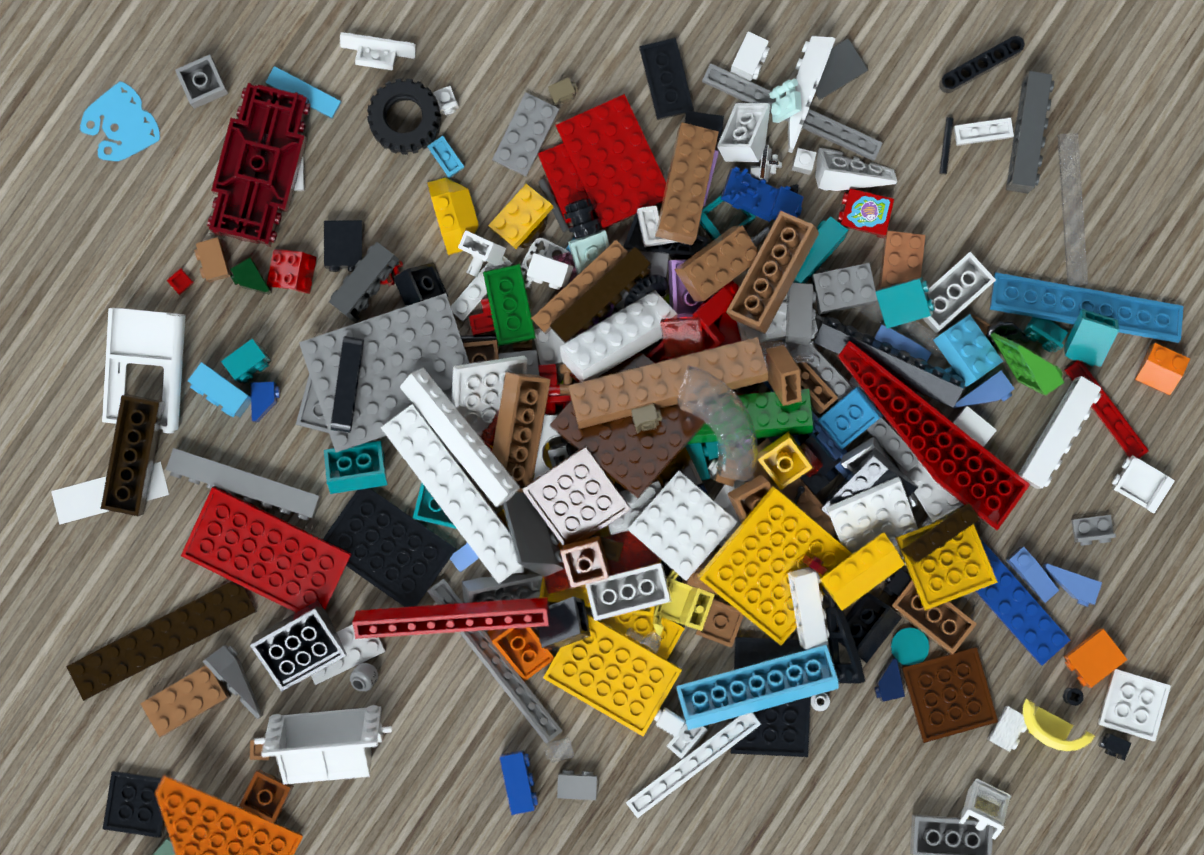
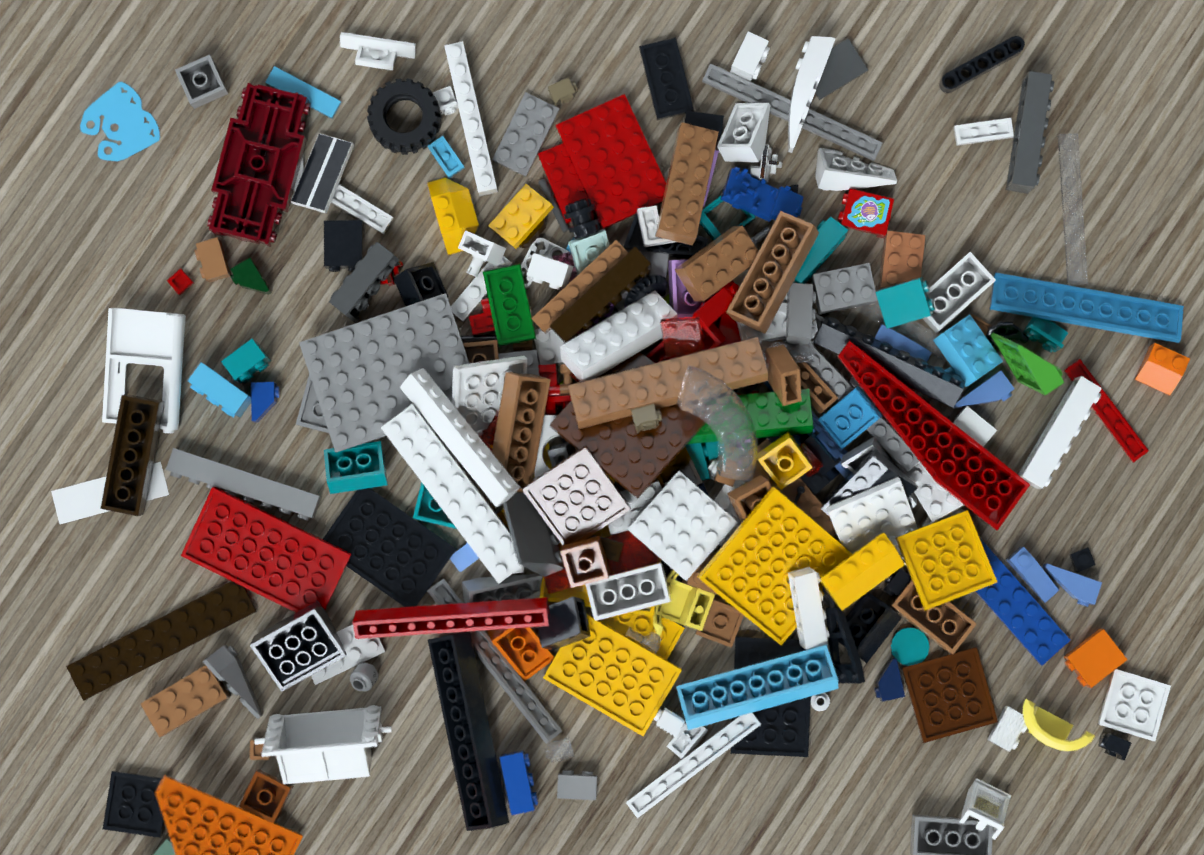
red bracket [267,249,317,294] -> none
black beam [331,336,364,433] -> none
light aqua plate [769,79,802,123] -> none
white brick [792,148,816,175] -> none
dark red plate [802,555,828,576] -> none
dark brown brick [902,503,980,565] -> none
black bar [939,117,954,175] -> none
black bush [1062,688,1084,706] -> none
teal brick [1064,309,1119,367] -> none
light grey bracket [1071,515,1116,546] -> none
white panel [1112,455,1175,513] -> none
none -> black tile [291,133,354,213]
none -> white plate [331,184,394,234]
none -> black brick [428,631,509,831]
none -> white brick [444,41,498,196]
none -> black plate [1069,547,1096,572]

